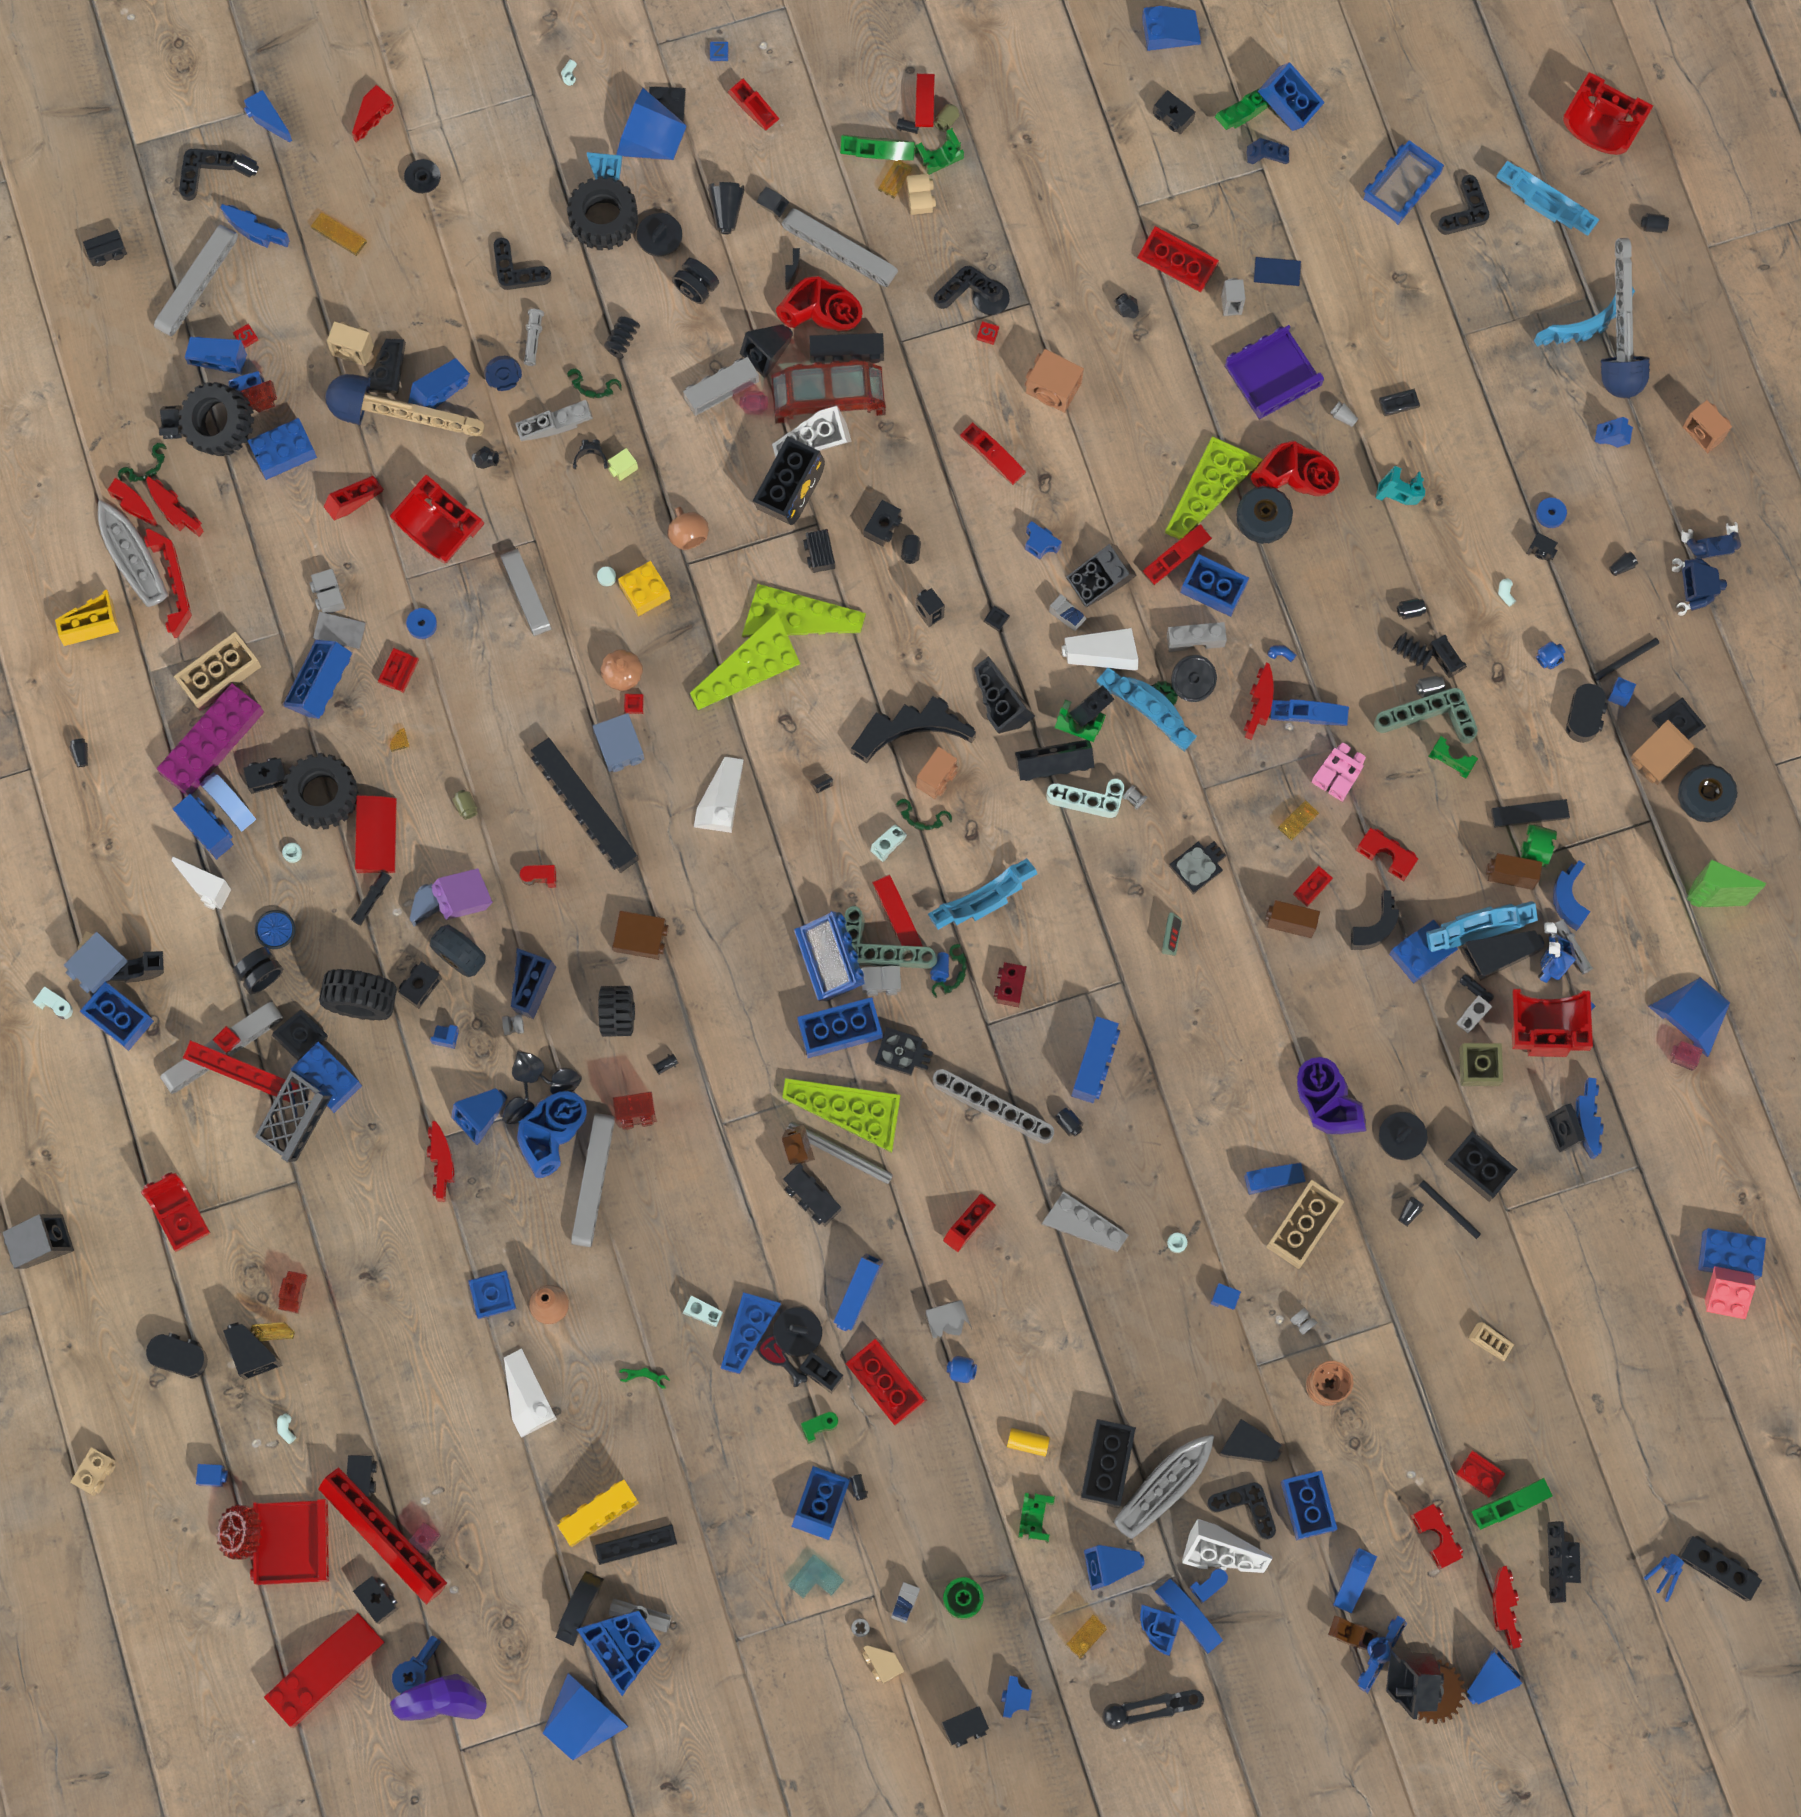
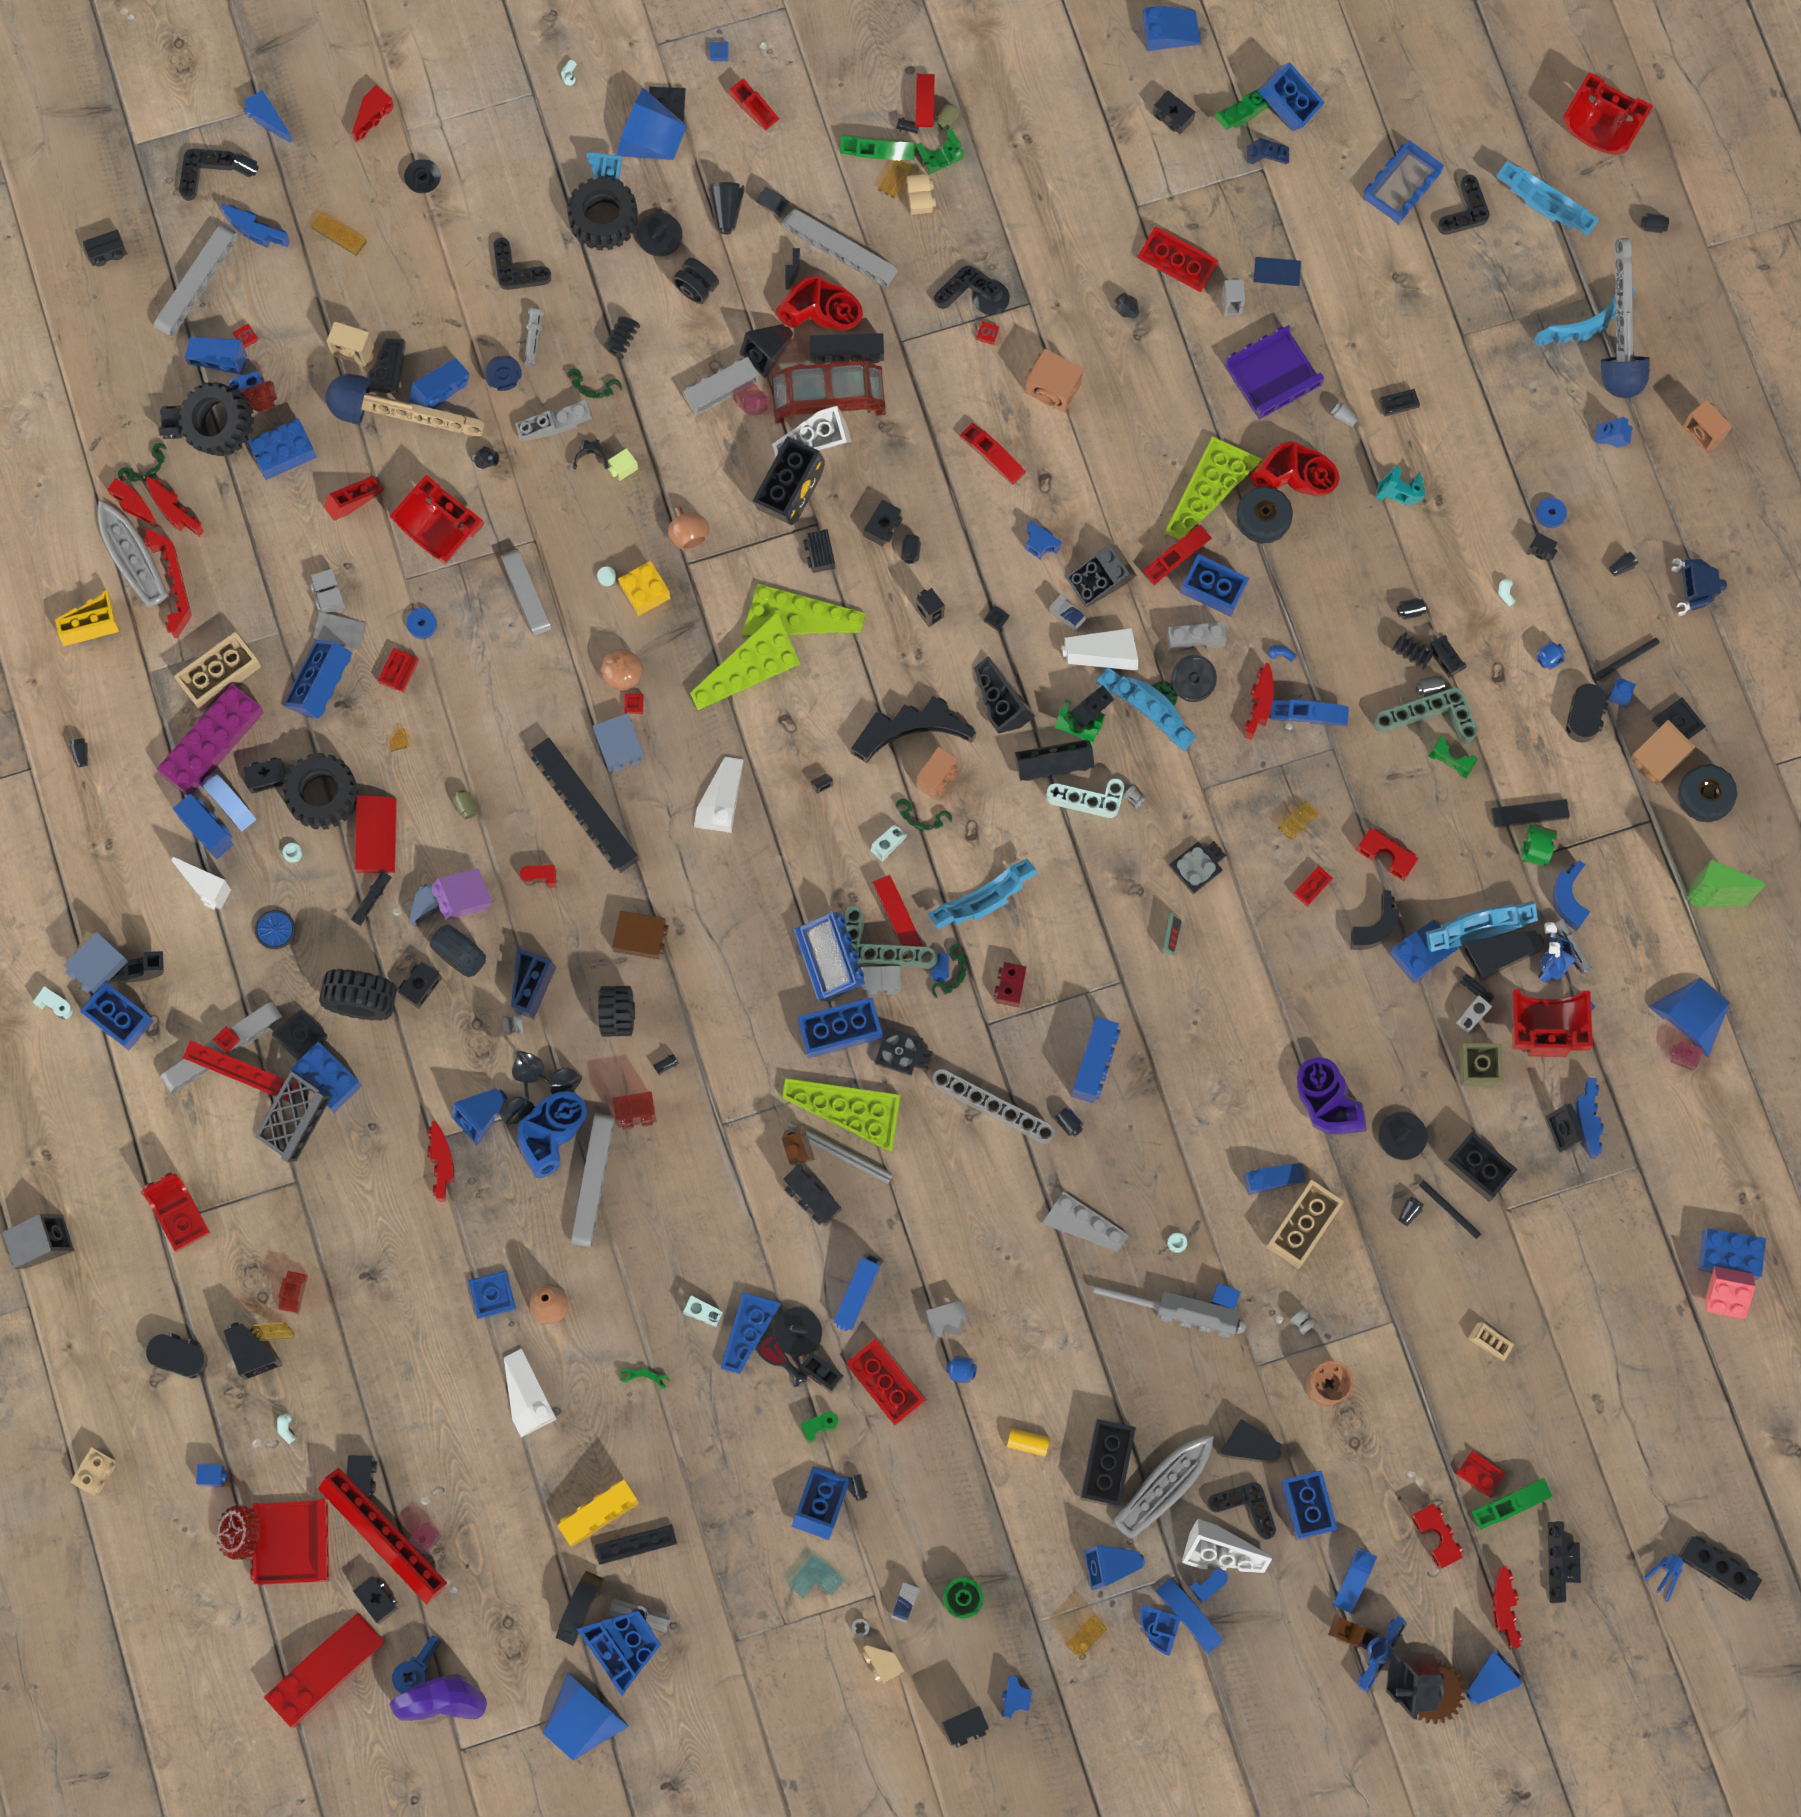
black wheel [233,947,284,995] -> none
blue panel [430,1025,459,1049] -> none
red slope [943,1194,996,1252] -> none
green piece [1018,1493,1055,1544] -> none
black piece [1102,1690,1204,1730] -> none
reddish brown brick [1265,900,1320,939] -> none
bright pink hips [1311,743,1366,802] -> none
reddish brown brick [1486,853,1543,890] -> none
dark blue torso [1681,522,1741,559] -> none
none -> piece [1093,1286,1246,1338]

